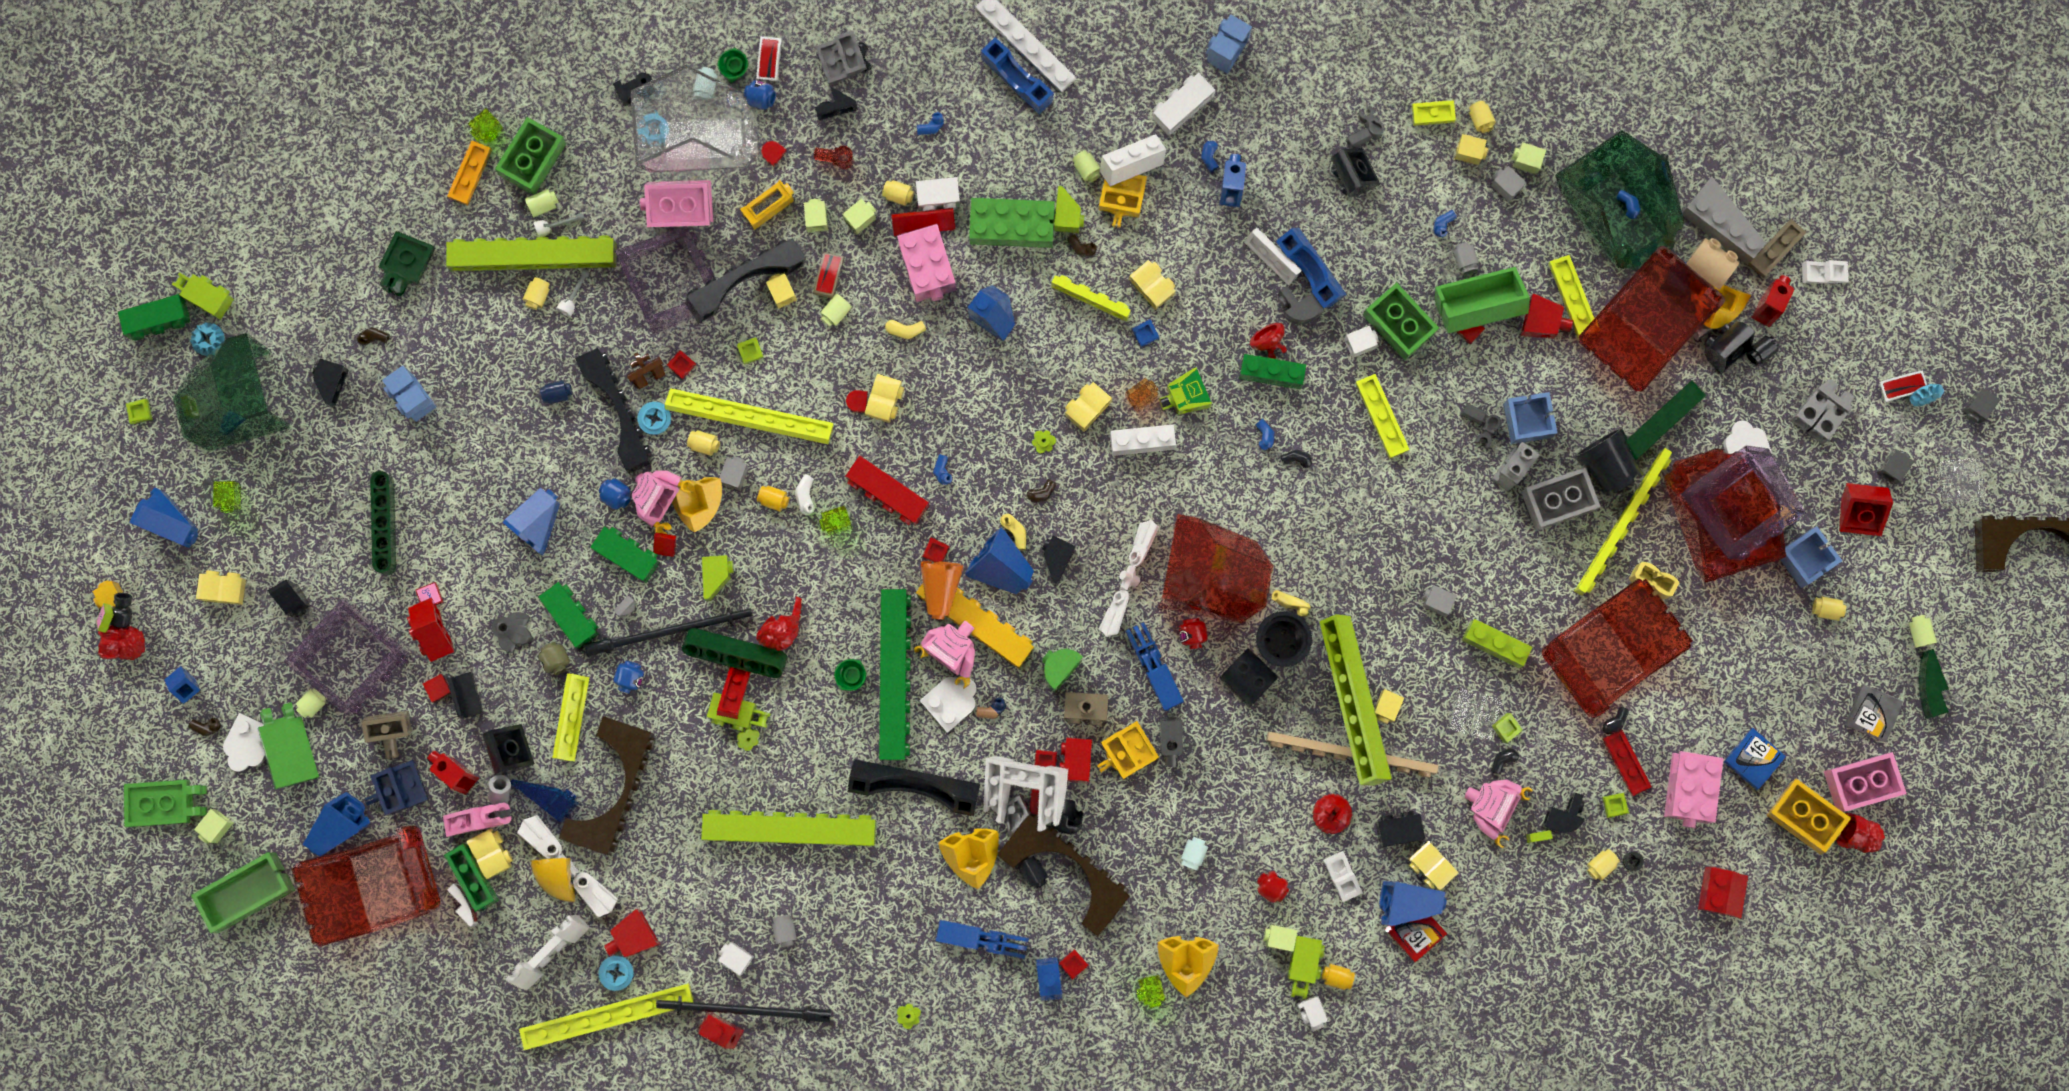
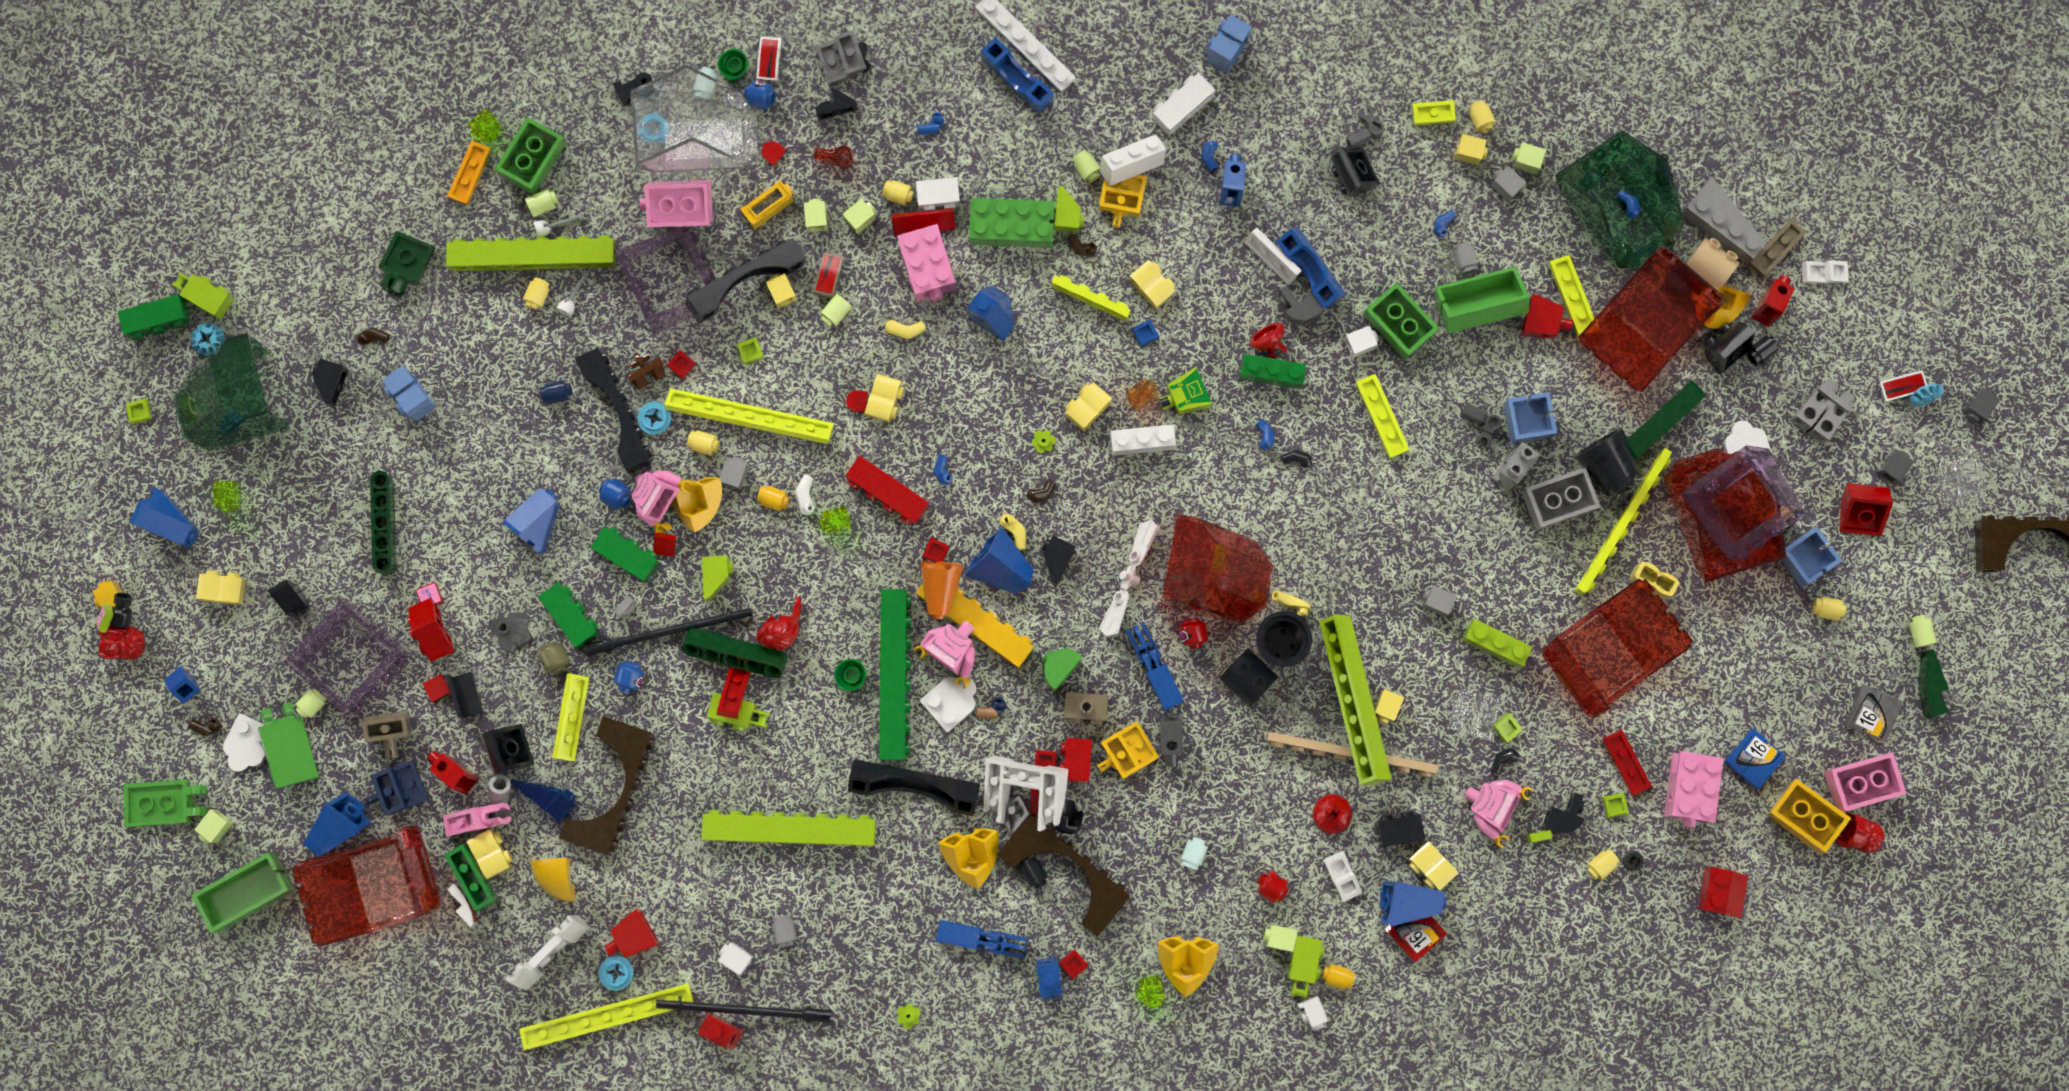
white piece [517,815,618,918] -> none
lime plant [737,728,760,751] -> none
red tile [1457,325,1485,345] -> none
black arm [1602,707,1629,735] -> none

